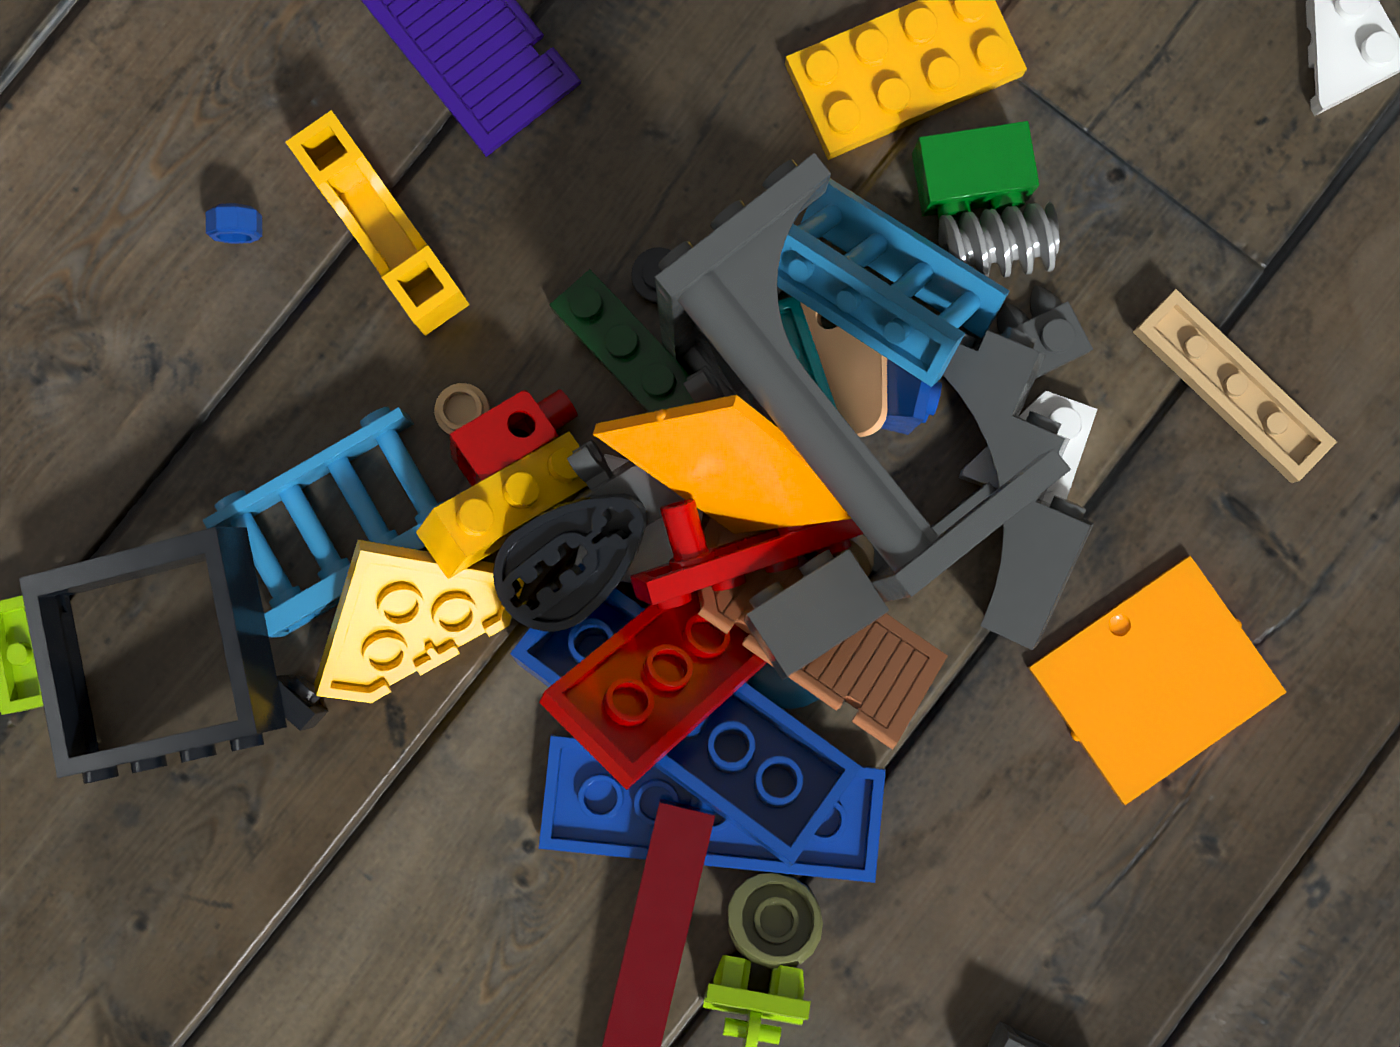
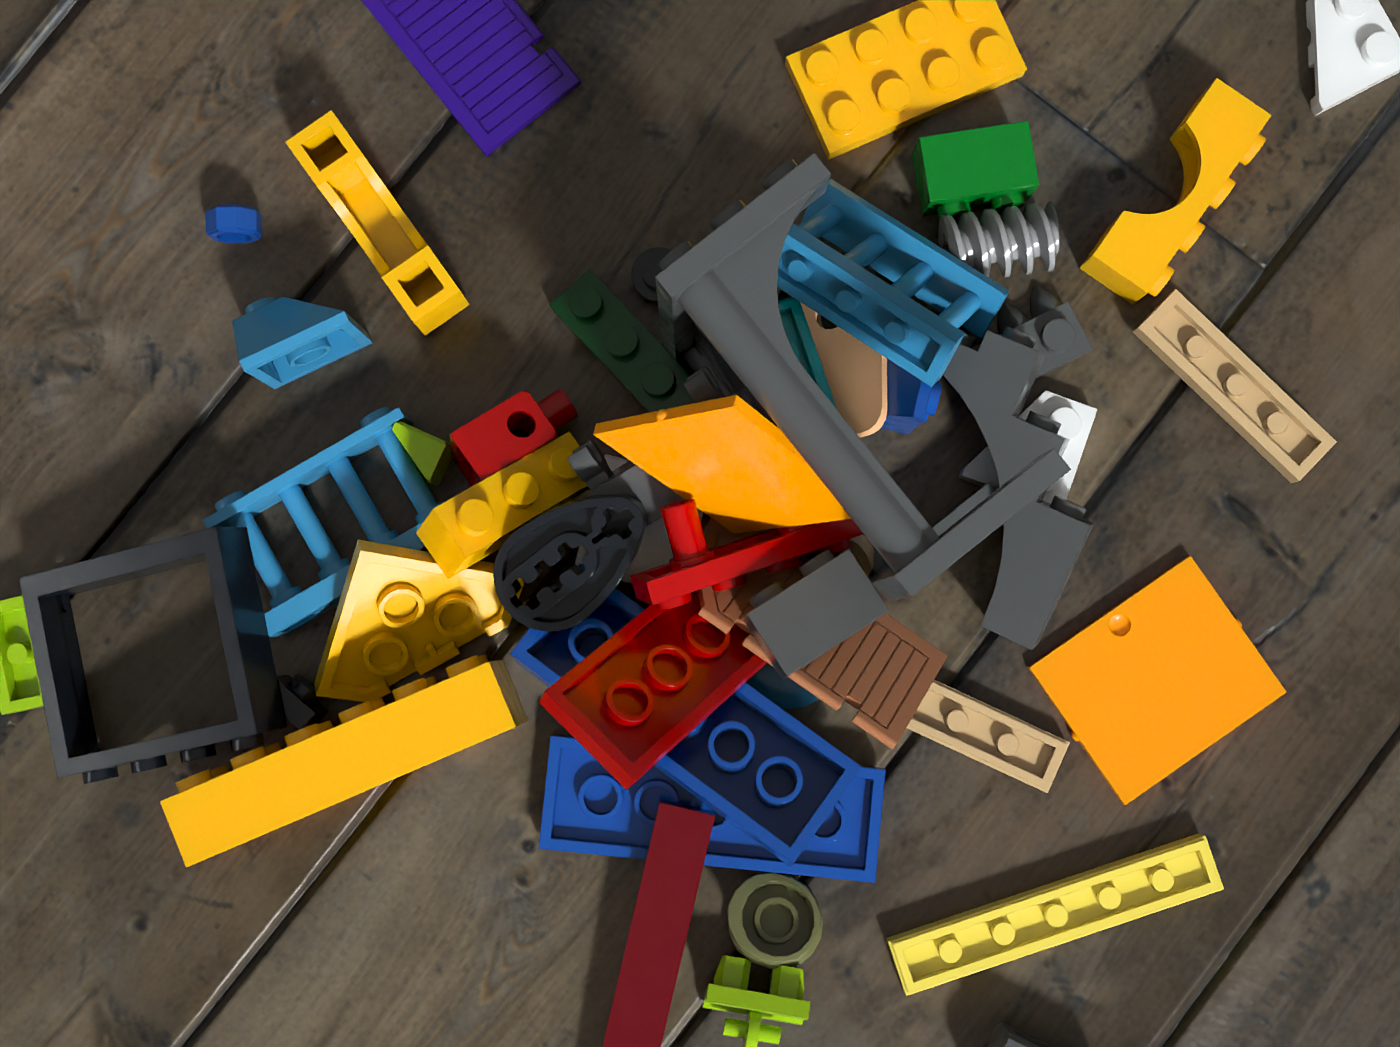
tan plate [434,383,490,435] -> none
none -> yellow brick [160,654,529,868]
none -> dark azure slope [232,297,373,389]
none -> lime slope [392,421,451,487]
none -> light yellow tile [886,833,1224,996]
none -> tan tile [907,680,1070,793]
none -> yellow arch [1079,78,1272,305]

